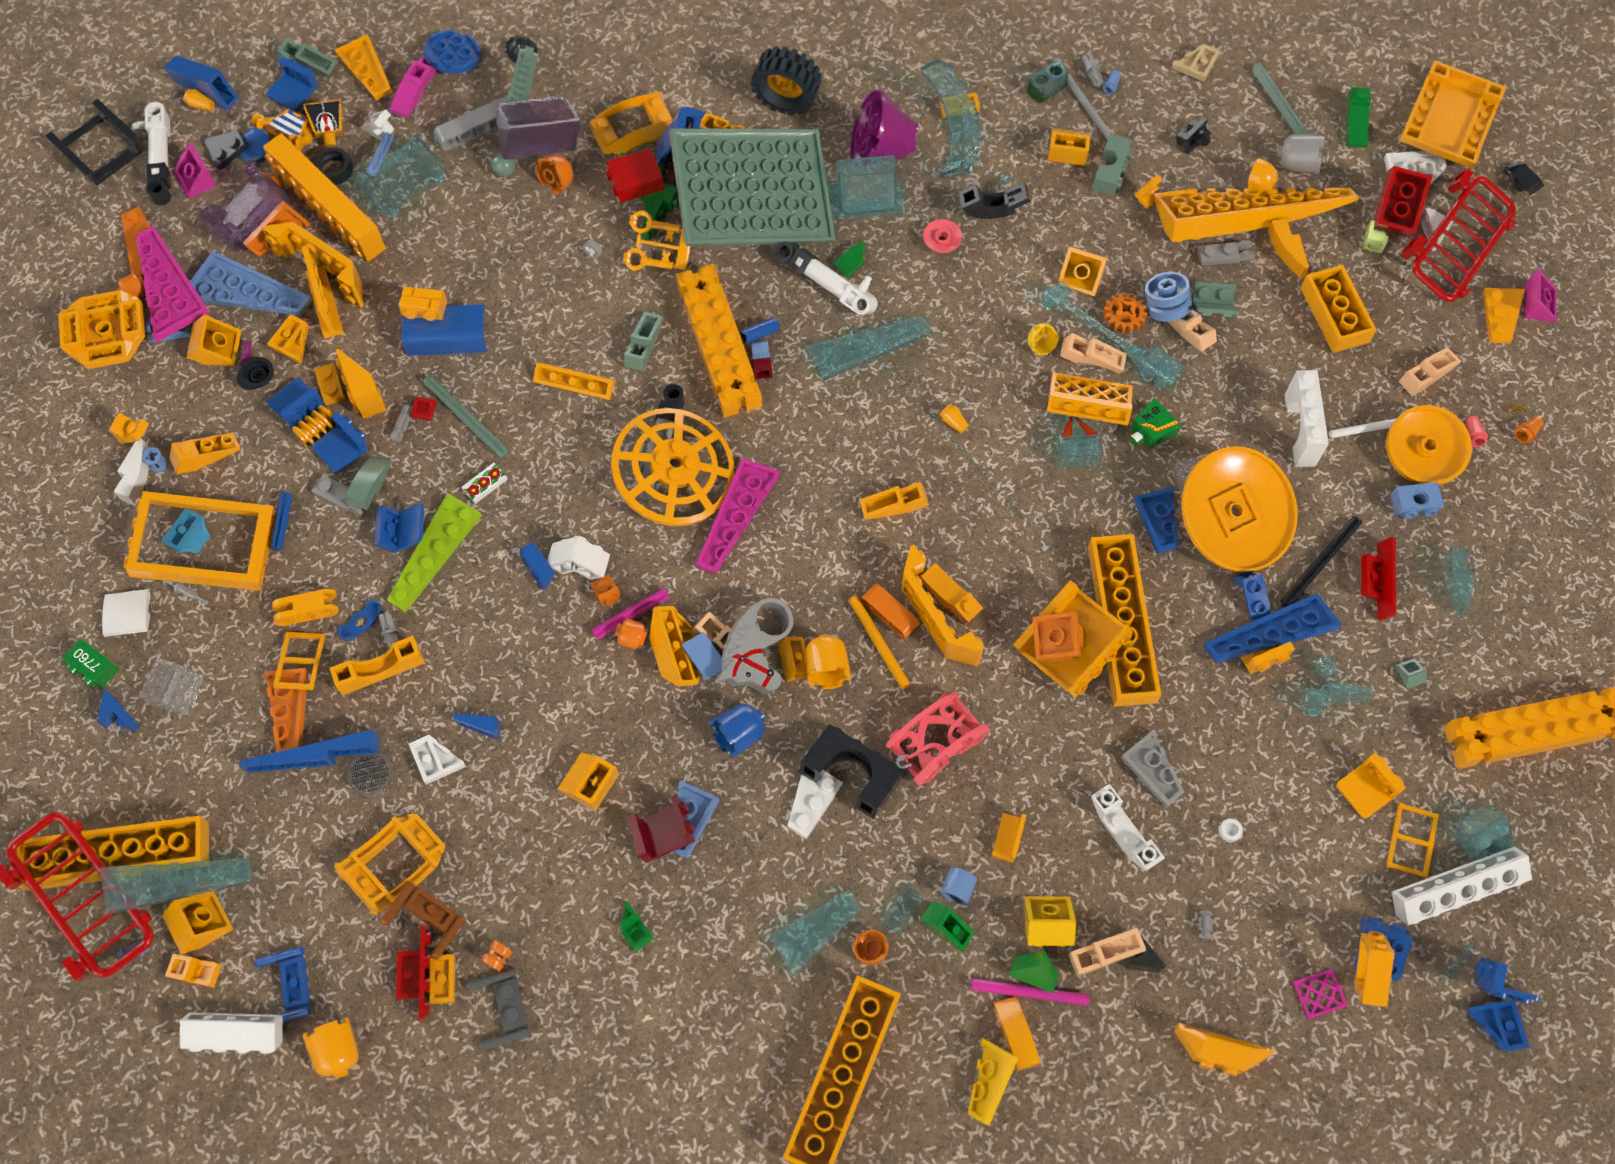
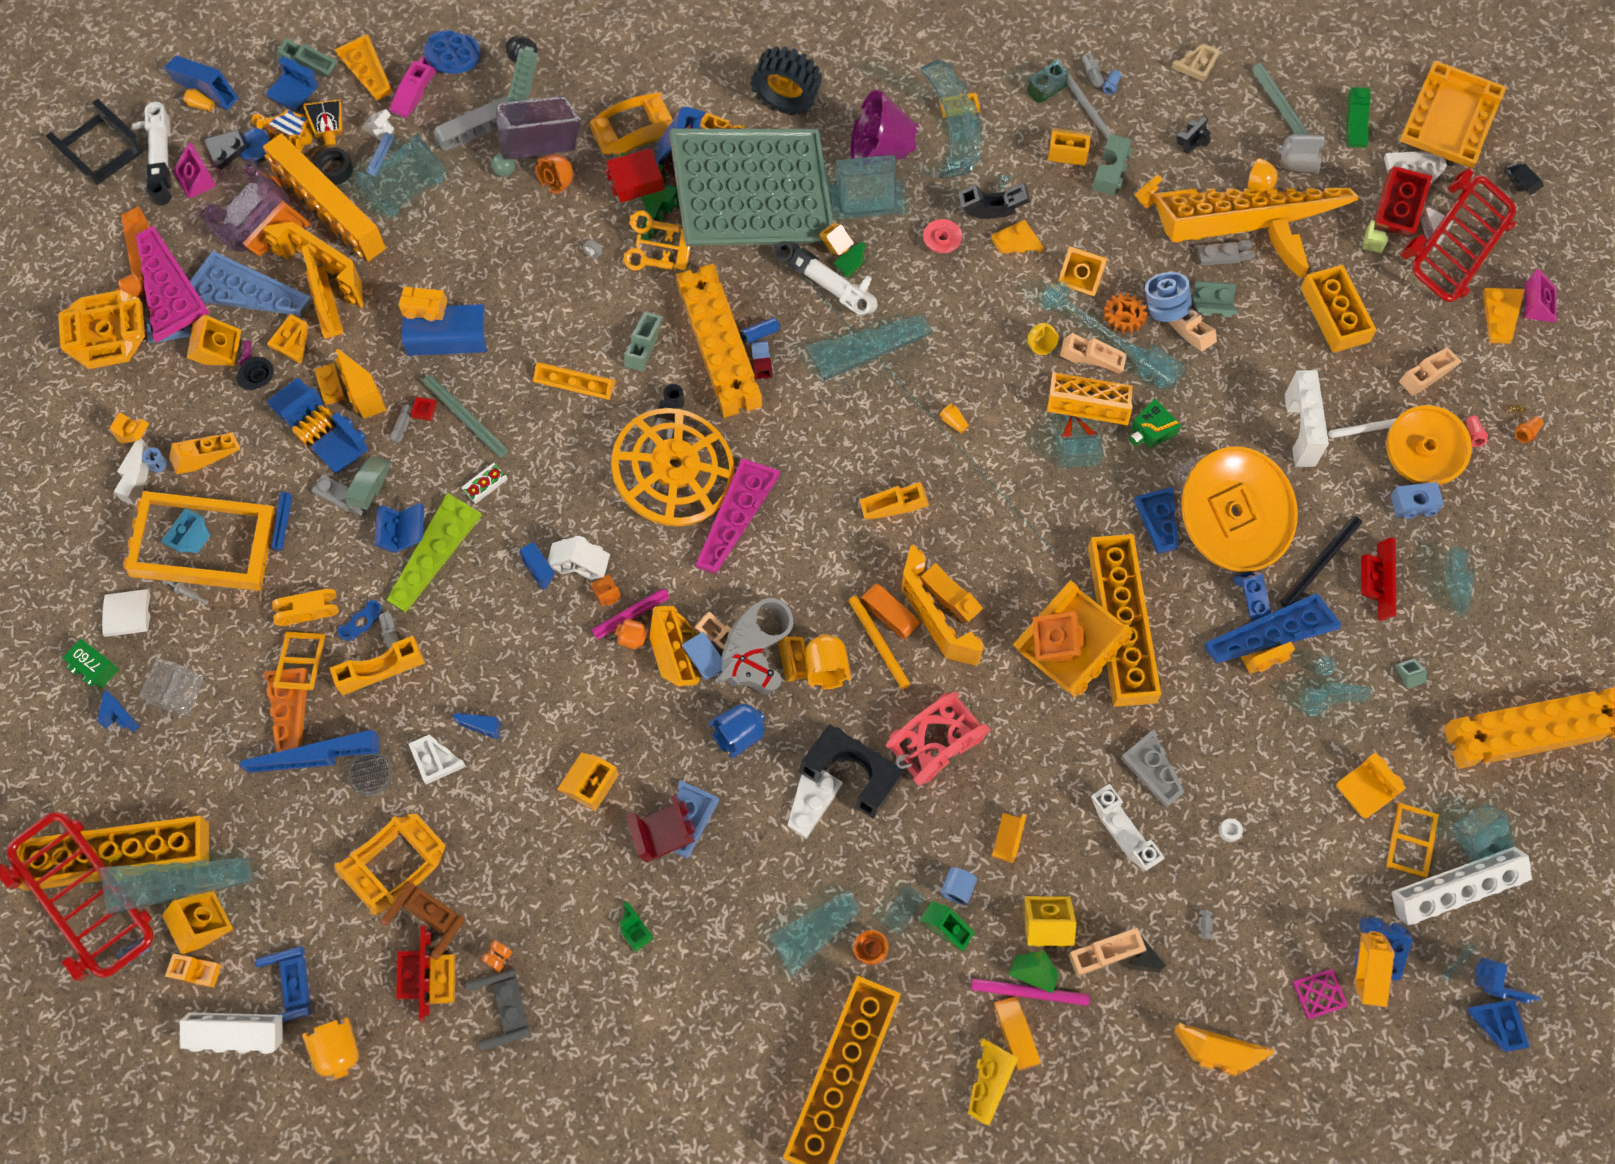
none -> brick [819,223,853,255]
none -> light orange wing [991,220,1044,253]

